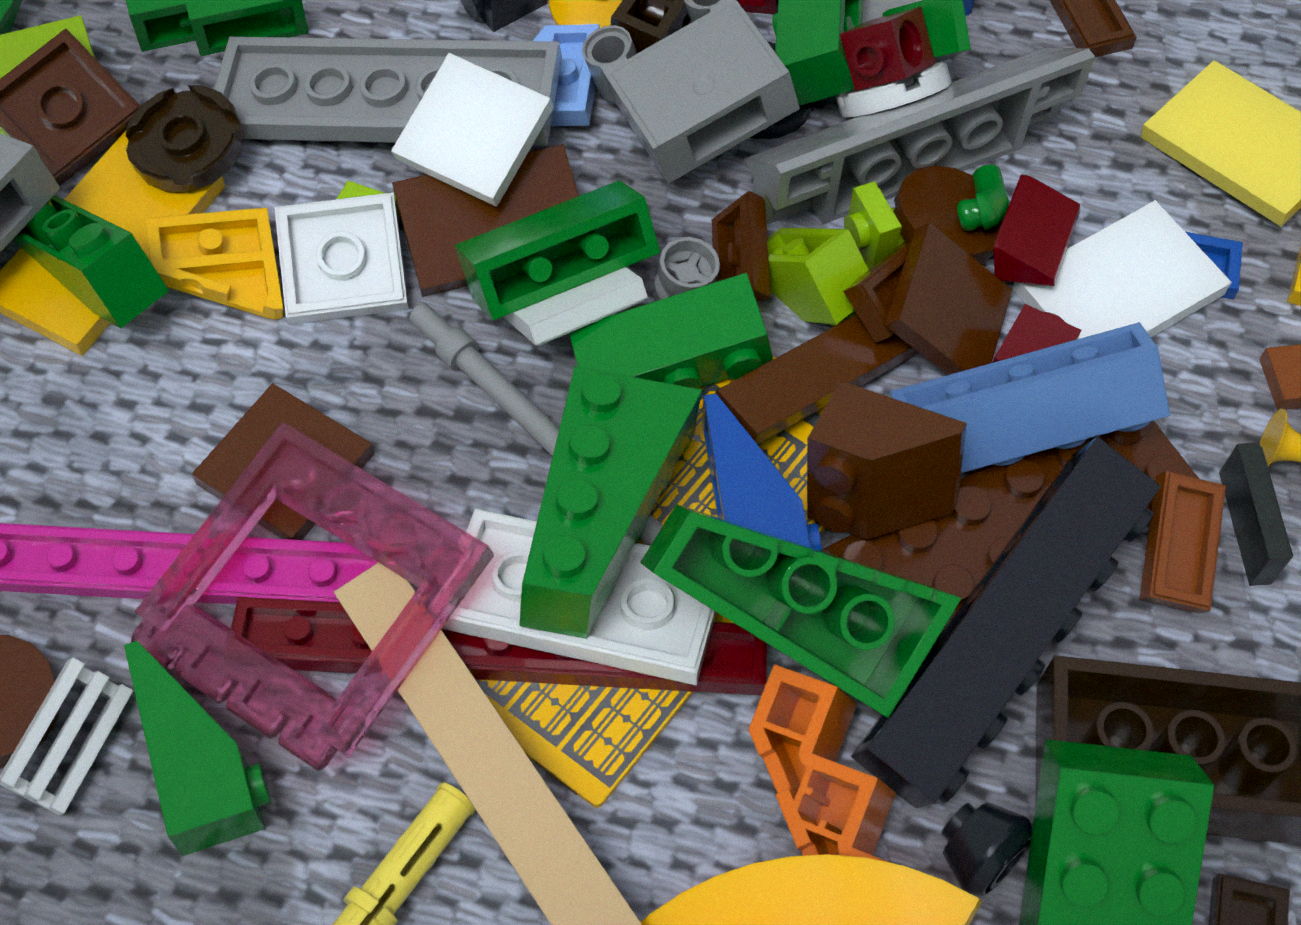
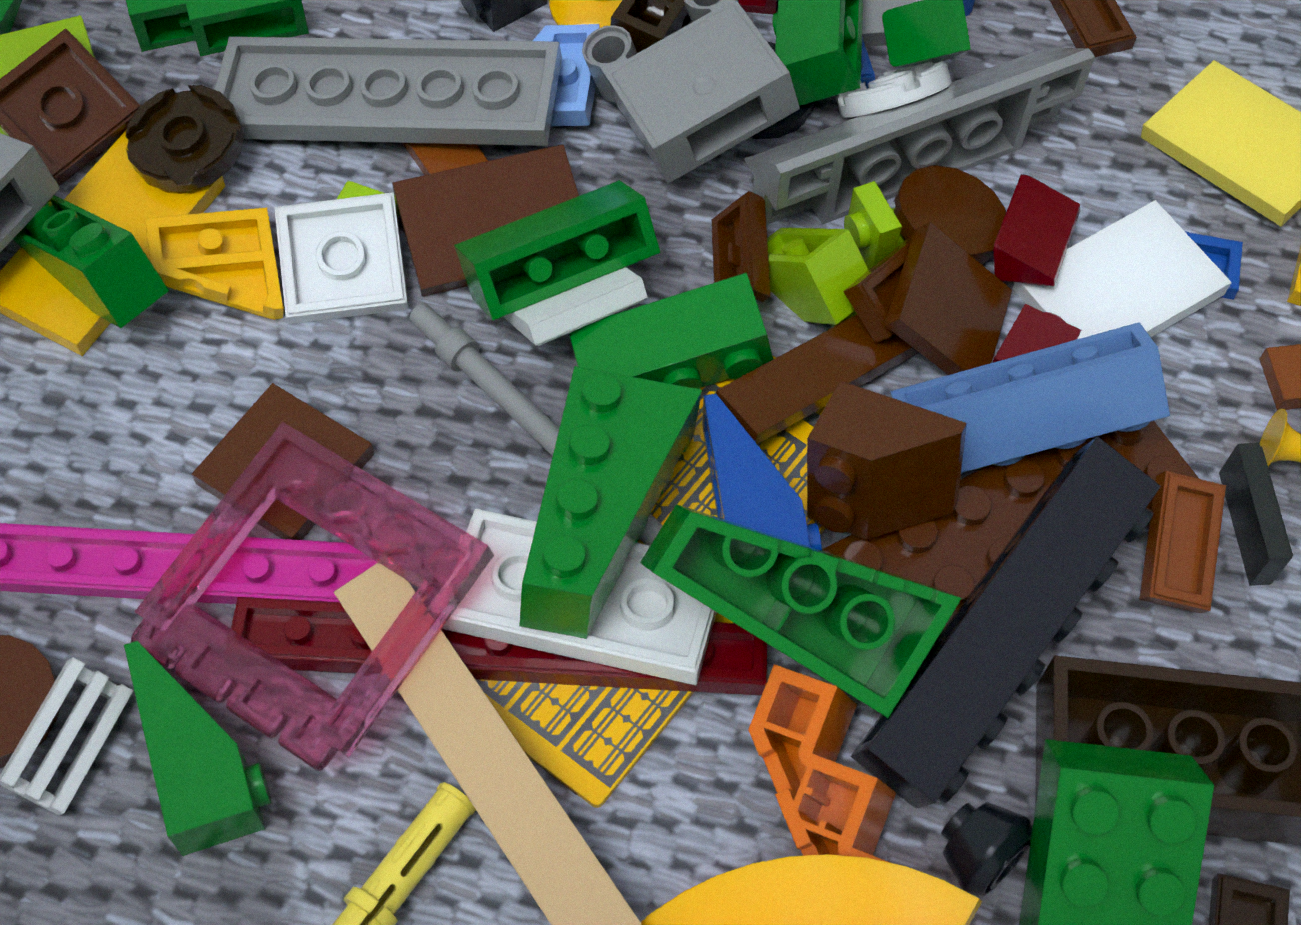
white tile [391,53,554,207] -> none
light grey wheel [652,237,720,302] -> none
dark red brick [840,6,936,91] -> none
green arm [956,164,1009,232] -> none

